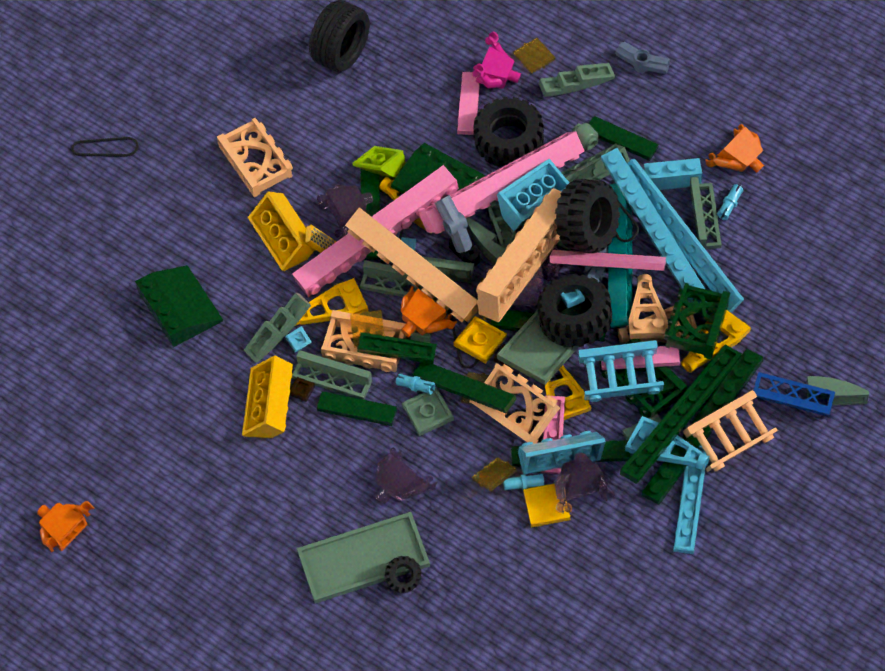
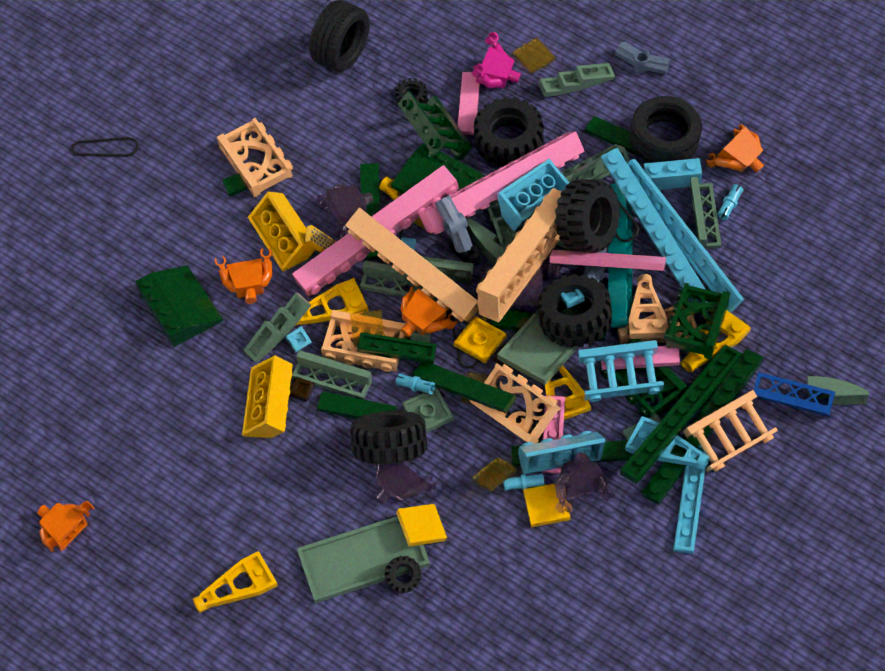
lime slope [353,146,406,179] -> none
sand green head [572,123,598,150] -> none
none -> yellow plate [193,551,278,613]
none -> orange torso [214,248,272,304]
none -> dark green tile [222,173,246,197]
none -> black tyre [350,410,427,465]
none -> black tyre [395,78,428,108]
none -> yellow tile [396,504,447,546]
none -> dark green fence [398,91,472,160]
none -> black tyre [630,96,702,163]

